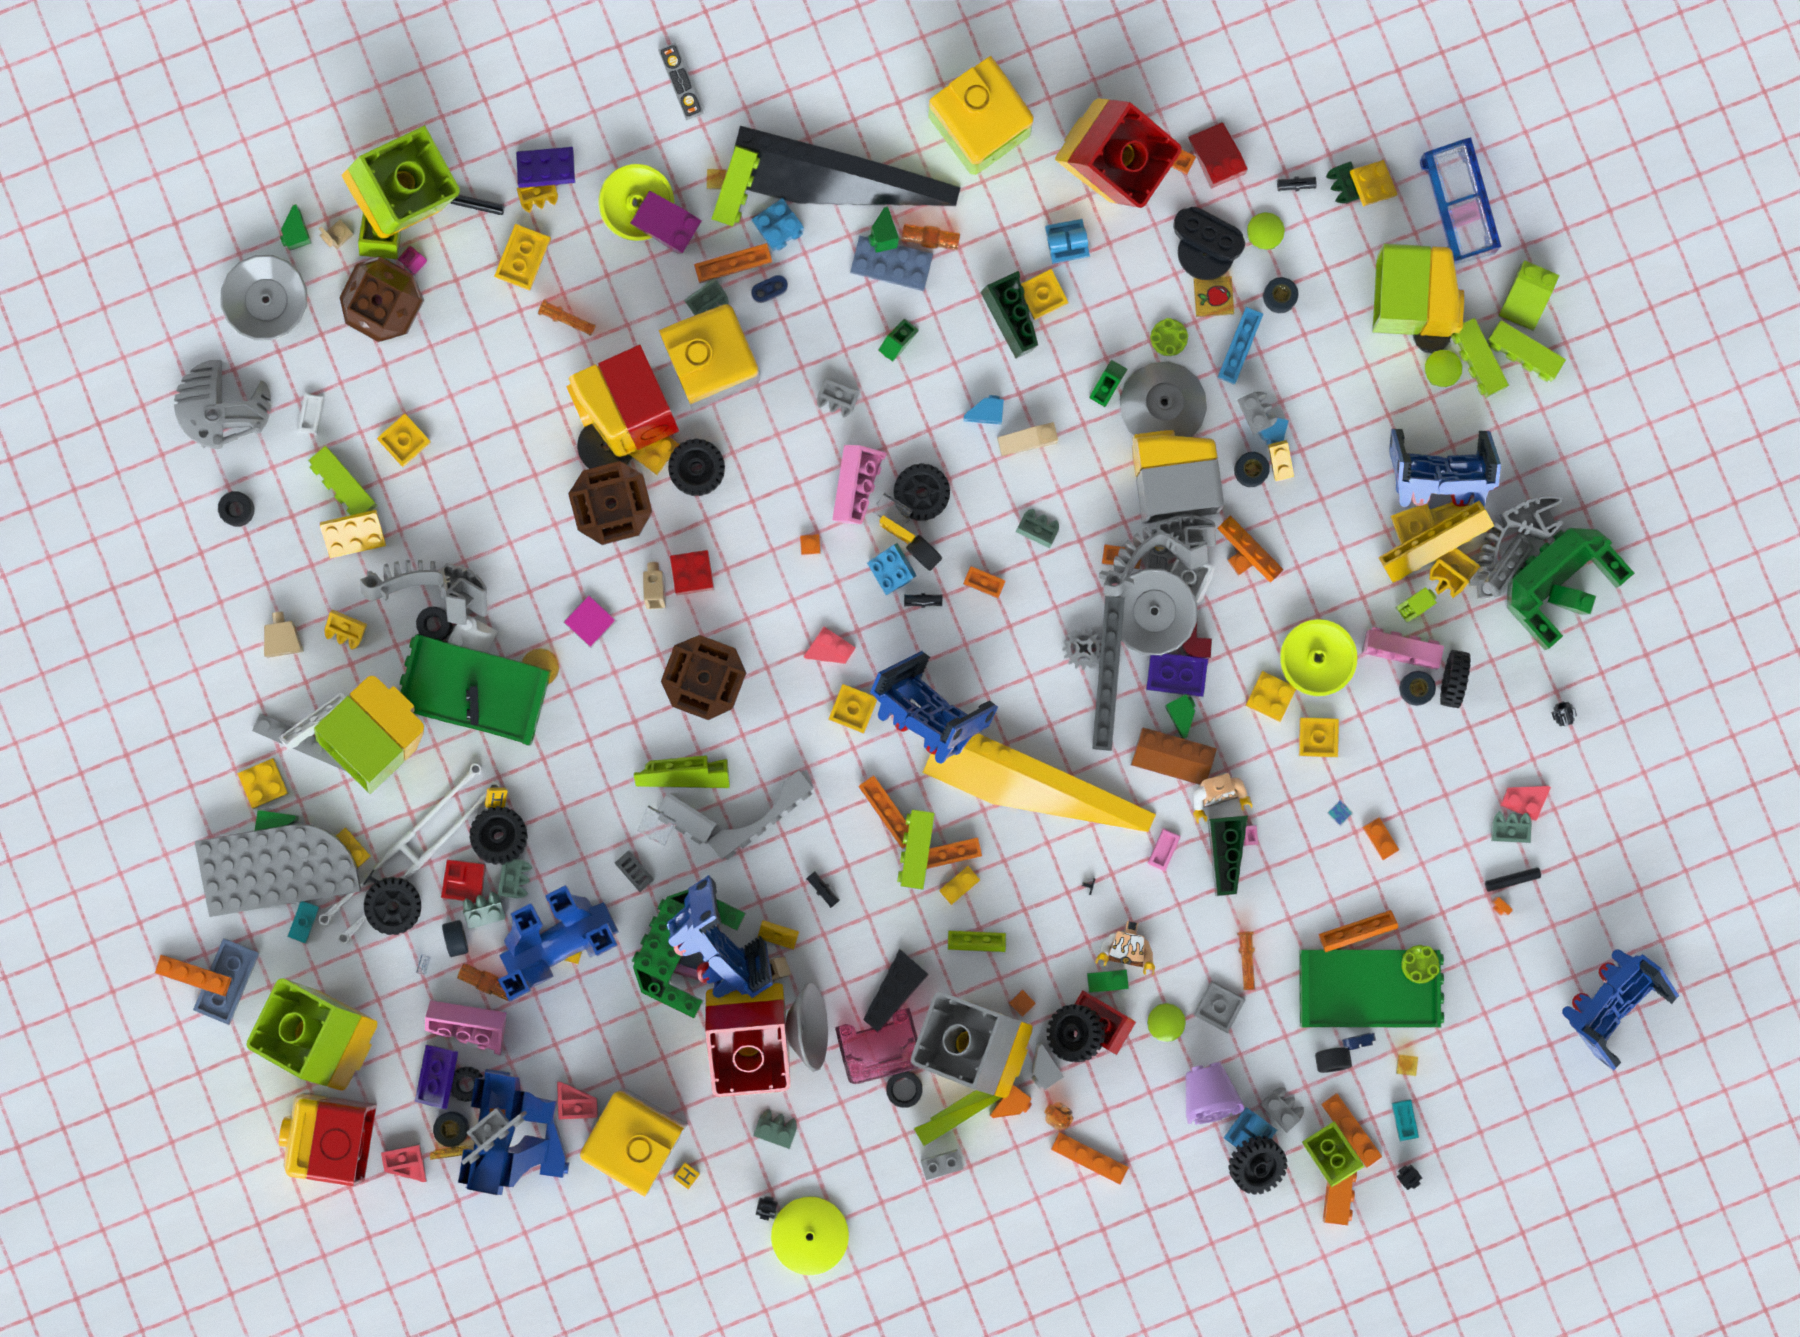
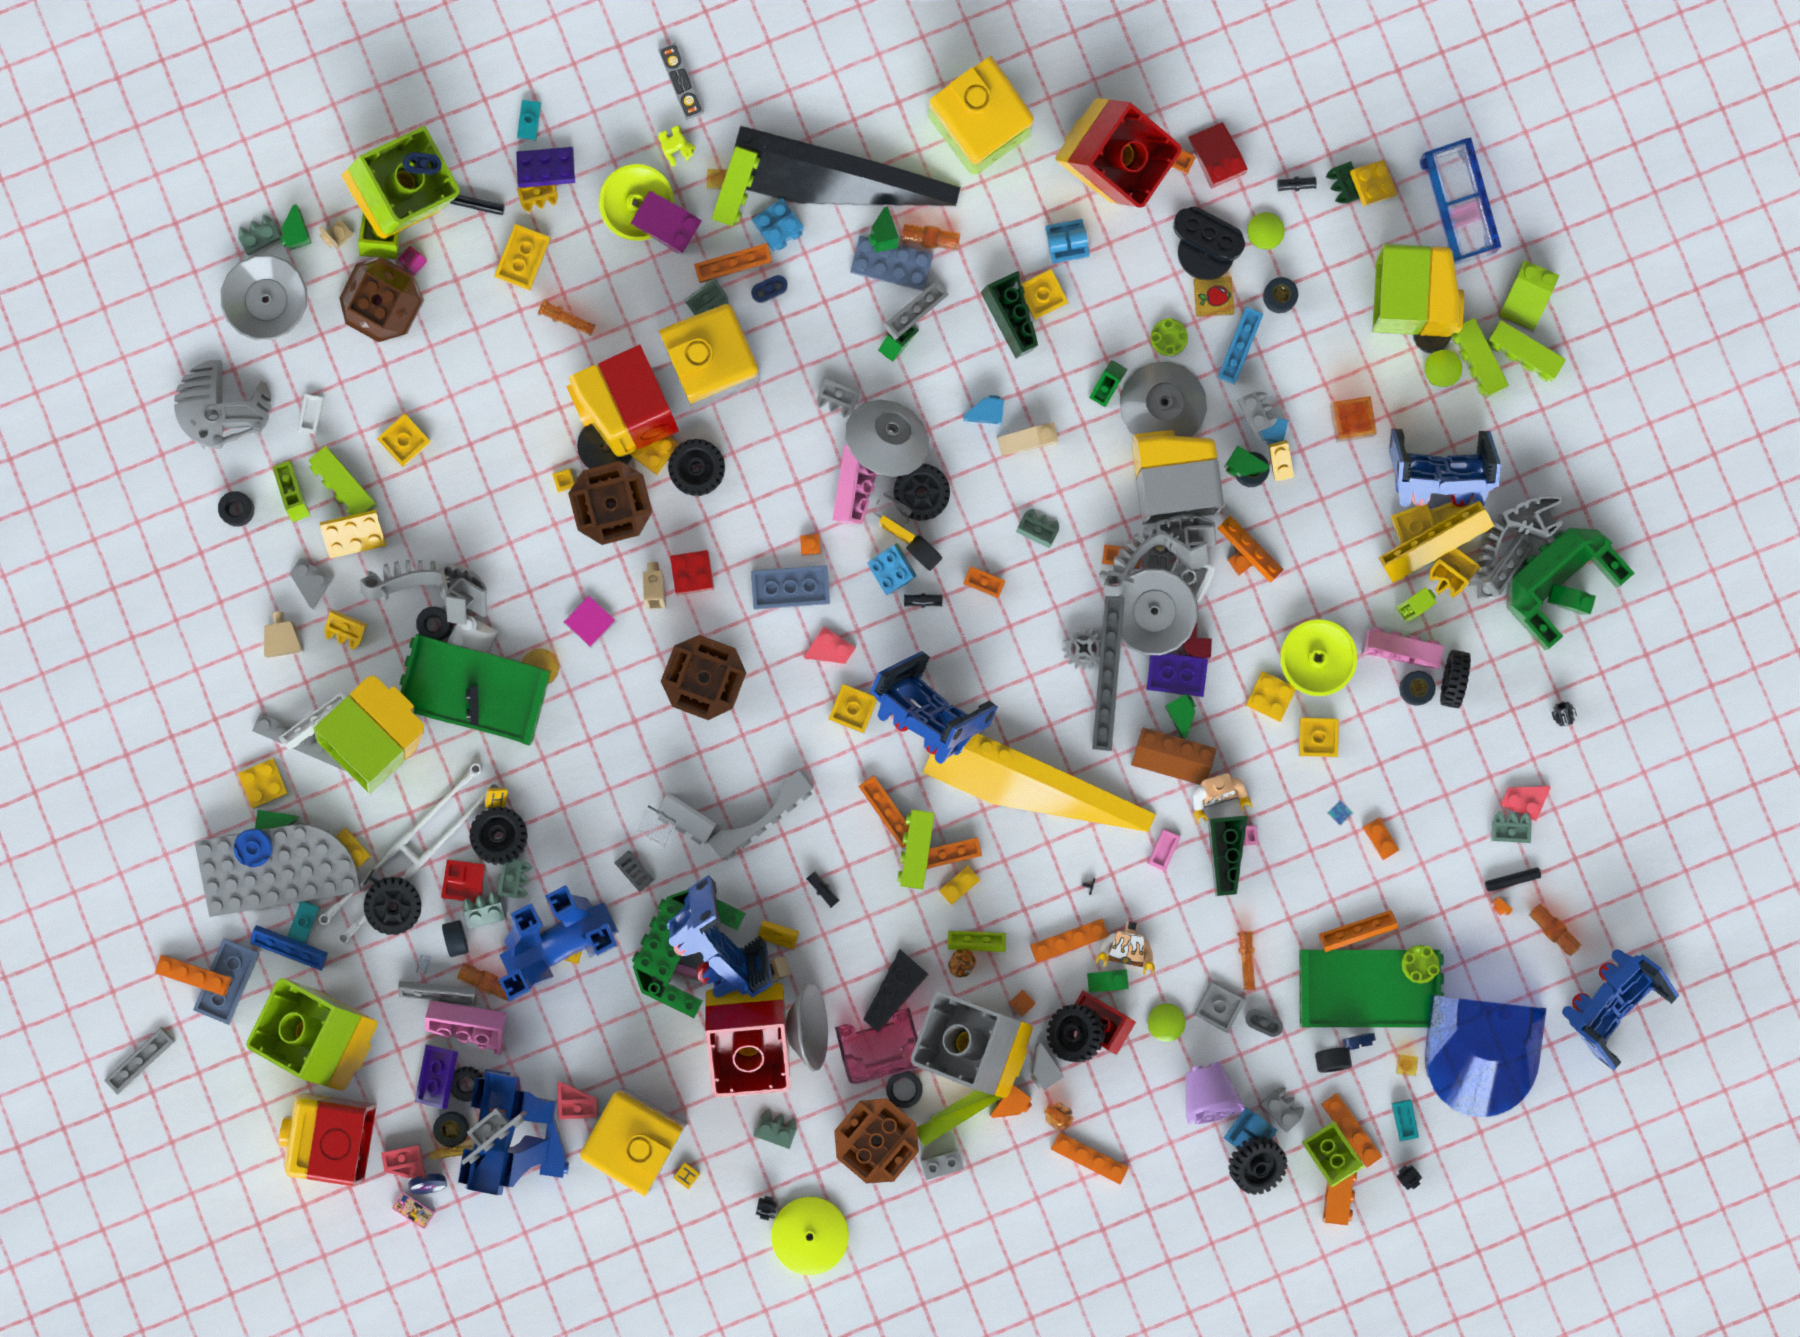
lime wedge [634,755,730,788] -> none
none -> light grey tile [104,1027,175,1095]
none -> blue tile [233,828,273,868]
none -> sand green plate [238,215,281,255]
none -> blue plate [250,925,328,971]
none -> lime slope [272,460,311,523]
none -> light grey wing [290,558,333,610]
none -> tile [392,1192,436,1229]
none -> light grey tile [398,981,477,1005]
none -> dark blue plate [403,152,441,175]
none -> dark blue tile [408,1174,447,1194]
none -> teal plate [517,100,541,141]
none -> yellow tile [552,468,575,493]
none -> neon yellow animal [658,125,696,166]
none -> sand blue plate [751,565,830,610]
none -> dark orange piece [834,1098,919,1184]
none -> light grey dish [845,400,929,477]
none -> light grey plate [883,280,949,340]
none -> clear orange head [948,949,976,978]
none -> orange plate [1030,919,1109,963]
none -> green slope [1224,445,1270,477]
none -> dark grey plate [1245,1009,1283,1037]
none -> clear orange brick [1330,396,1377,443]
none -> clear blue windscreen [1425,995,1547,1117]
none -> clear orange piece [1528,903,1582,956]

